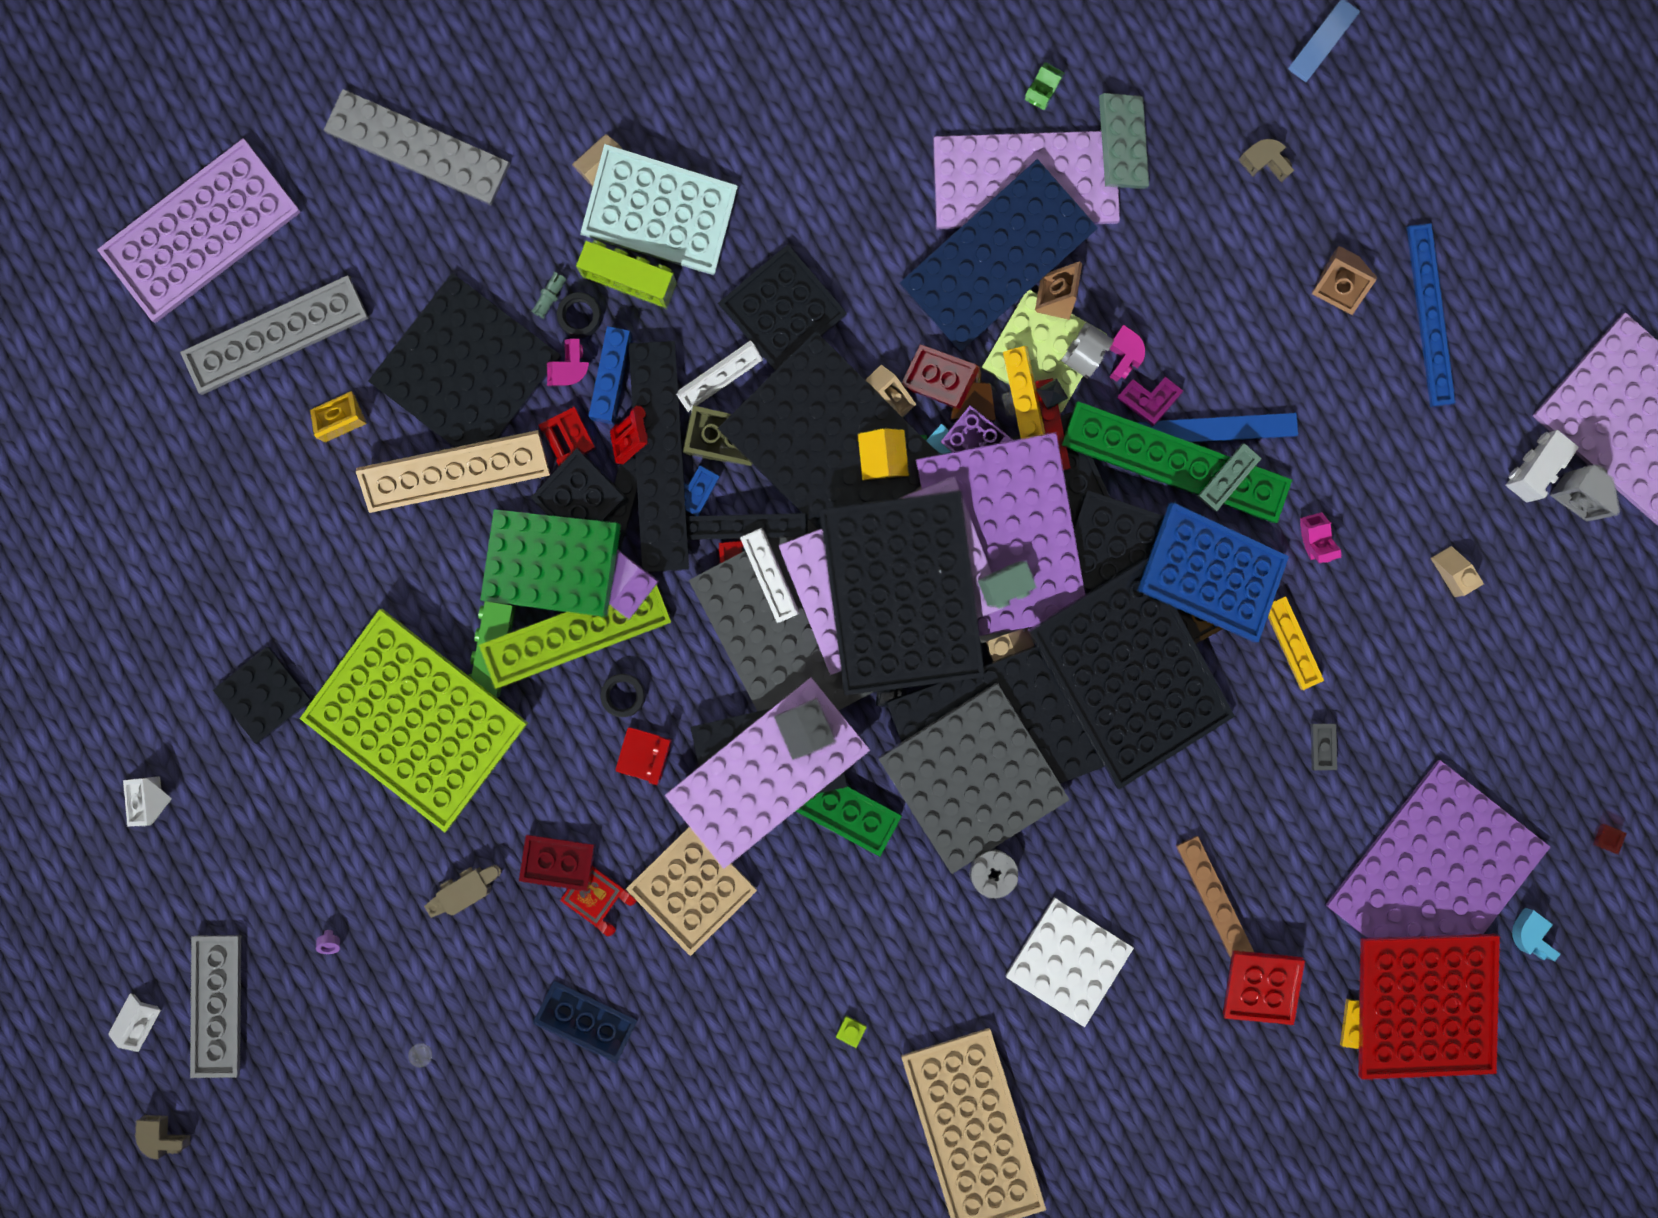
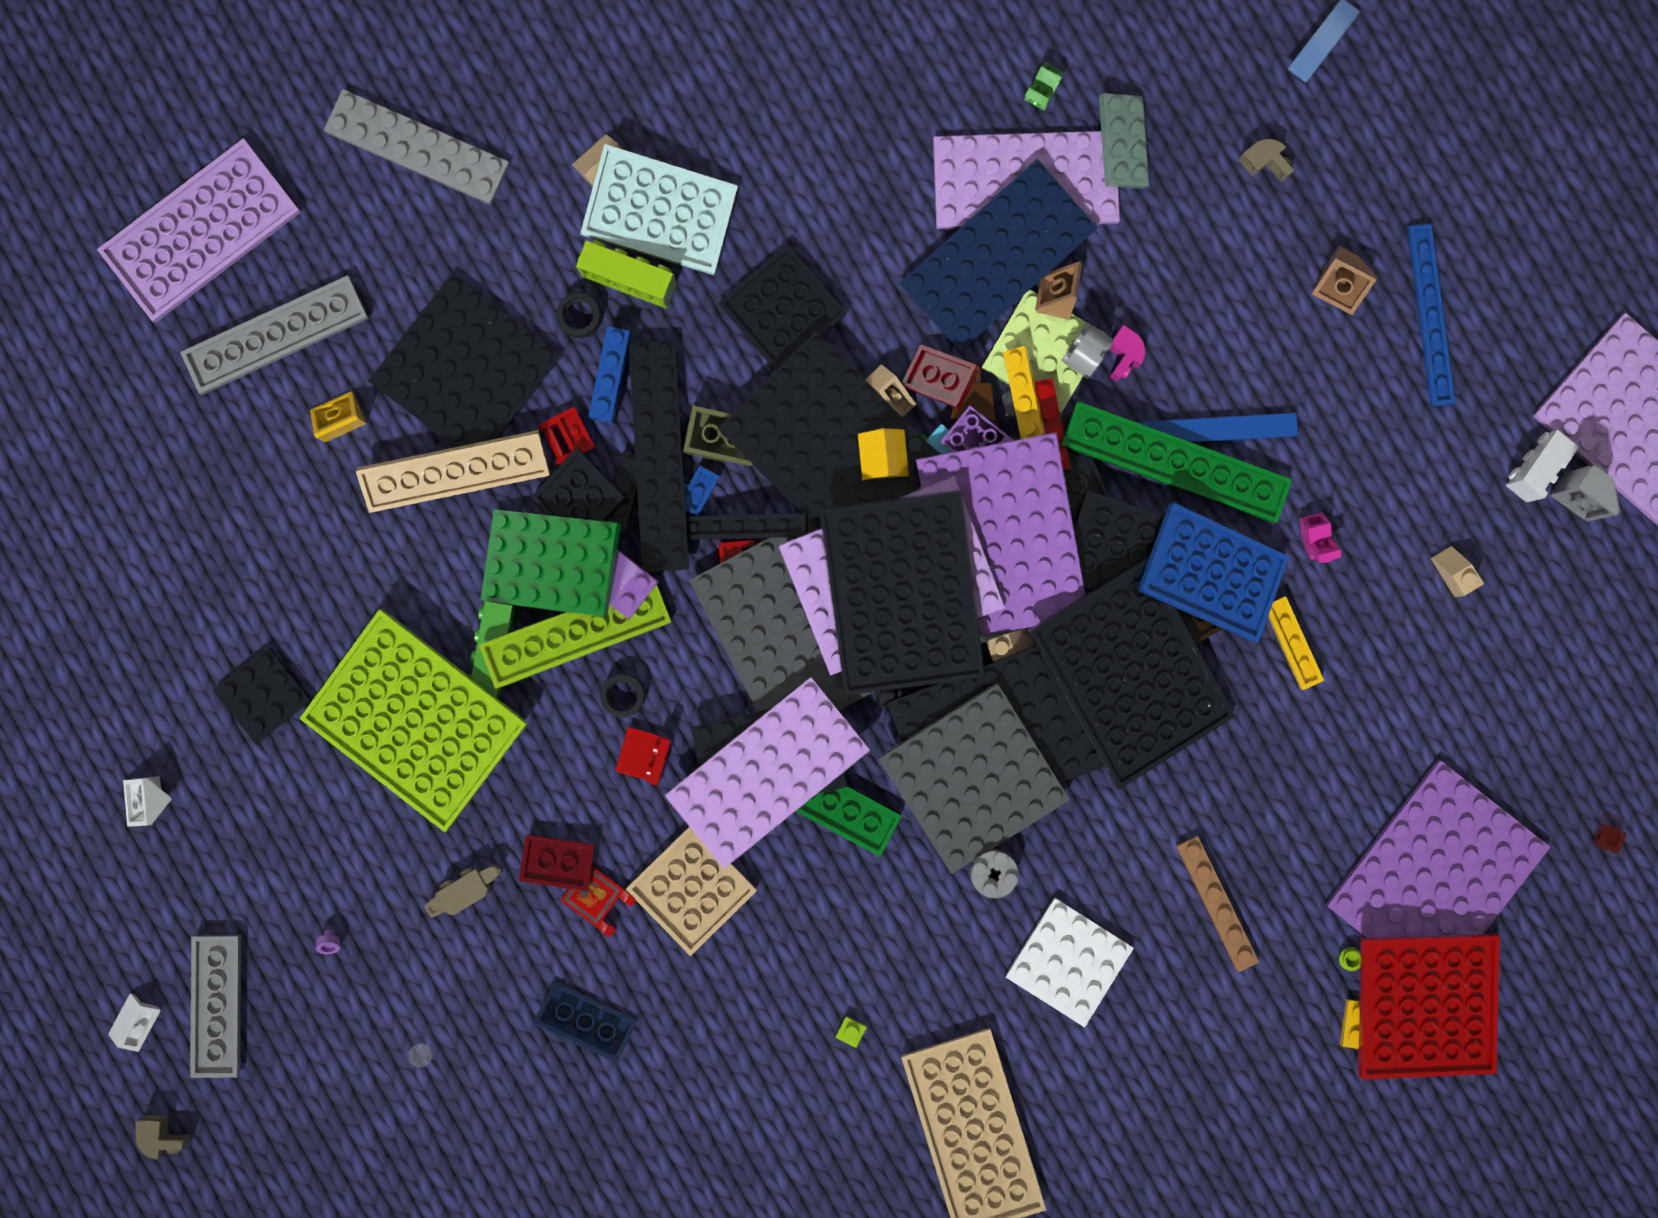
sand green pin [531,272,567,319] -> none
dark pink brick [547,339,589,386] -> none
red plate [610,406,648,464] -> none
white tile [676,340,763,412] -> none
white tile [740,528,799,623] -> none
dark grey slope [774,698,836,760] -> none
sand green brick [977,561,1037,609] -> none
black slope [1036,378,1068,410] -> none
magenta plate [1117,377,1183,426] -> none
sand green plate [1197,443,1262,512] -> none
red plate [1223,950,1305,1025] -> none
dark grey plate [1311,724,1337,770] -> none
medium azure brick [1512,908,1560,961] -> none
none -> lime plate [1339,947,1360,971]

